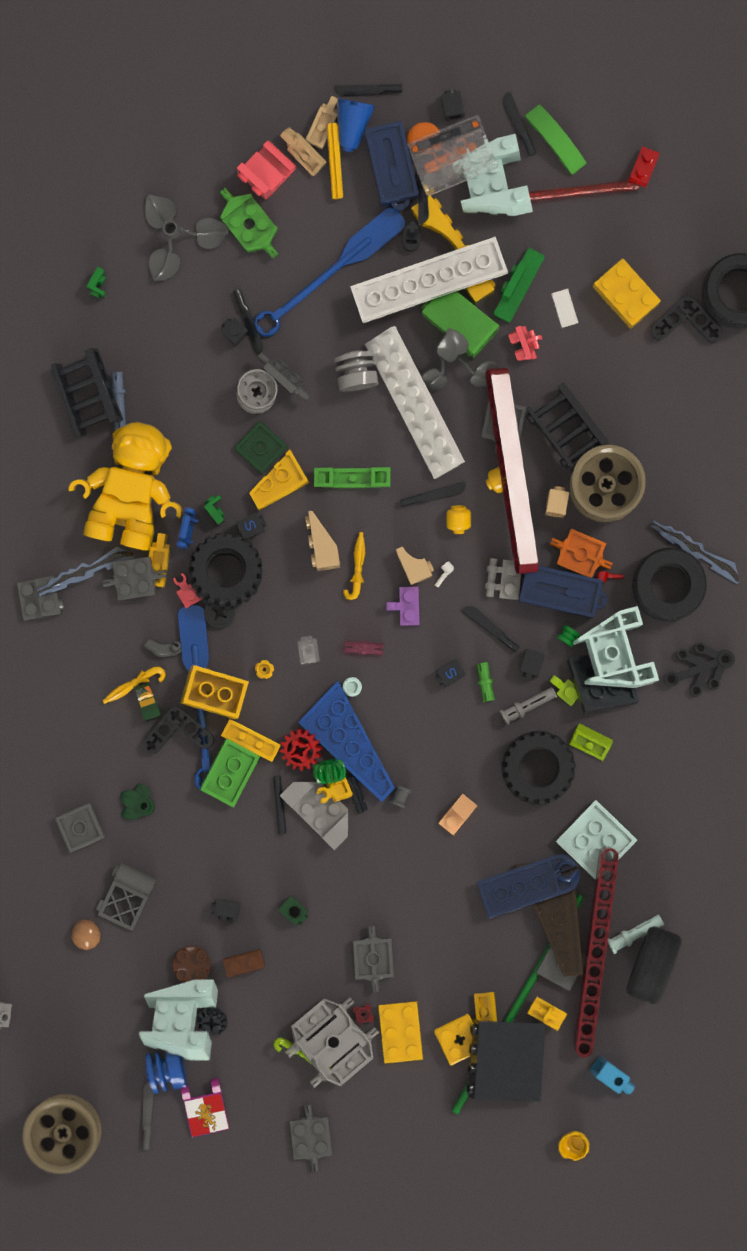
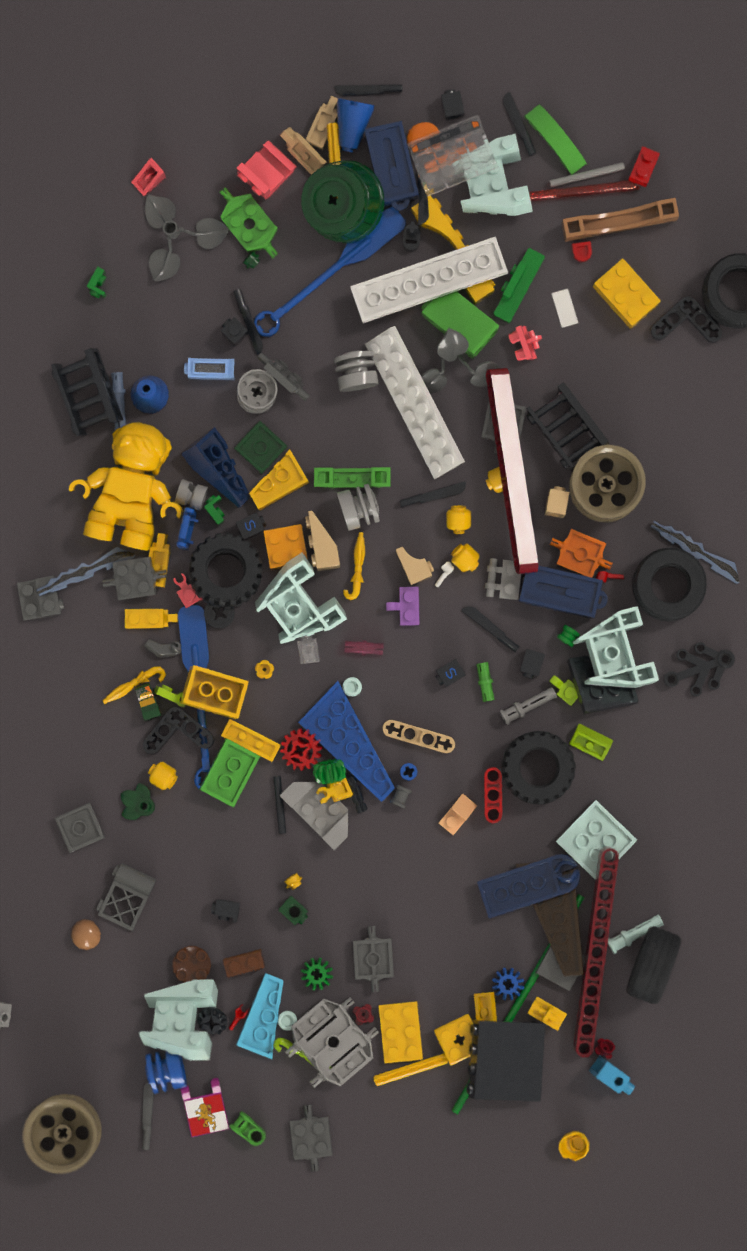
none -> yellow hinge [125,609,178,629]
none -> coral slope [131,158,166,196]
none -> blue cone [131,376,169,414]
none -> yellow head [148,762,178,790]
none -> lime plate [153,684,185,707]
none -> light grey wheel [175,479,208,511]
none -> dark blue wedge [181,427,250,508]
none -> light blue window [184,358,235,380]
none -> red hand [229,1004,250,1030]
none -> bright green piece [229,1111,266,1146]
none -> medium azure wing [236,973,284,1059]
none -> dark green plate [243,251,260,269]
none -> light aqua wedge [255,553,347,644]
none -> light orange brick [264,524,308,570]
none -> light aqua tile [278,1011,297,1030]
none -> yellow plate [284,873,302,890]
none -> dark green piece [301,160,384,243]
none -> green gear [301,957,333,990]
none -> light grey wheel [337,484,380,531]
none -> yellow axle [374,1053,448,1086]
none -> tan beam [383,720,455,753]
none -> blue bush [400,763,417,780]
none -> yellow head [451,544,479,572]
none -> red beam [484,767,502,823]
none -> blue gear [492,967,524,1000]
none -> light grey bar [549,162,625,188]
none -> medium nougat arch [561,198,679,242]
none -> red tile [571,241,592,262]
none -> dark red plate [594,1038,615,1060]

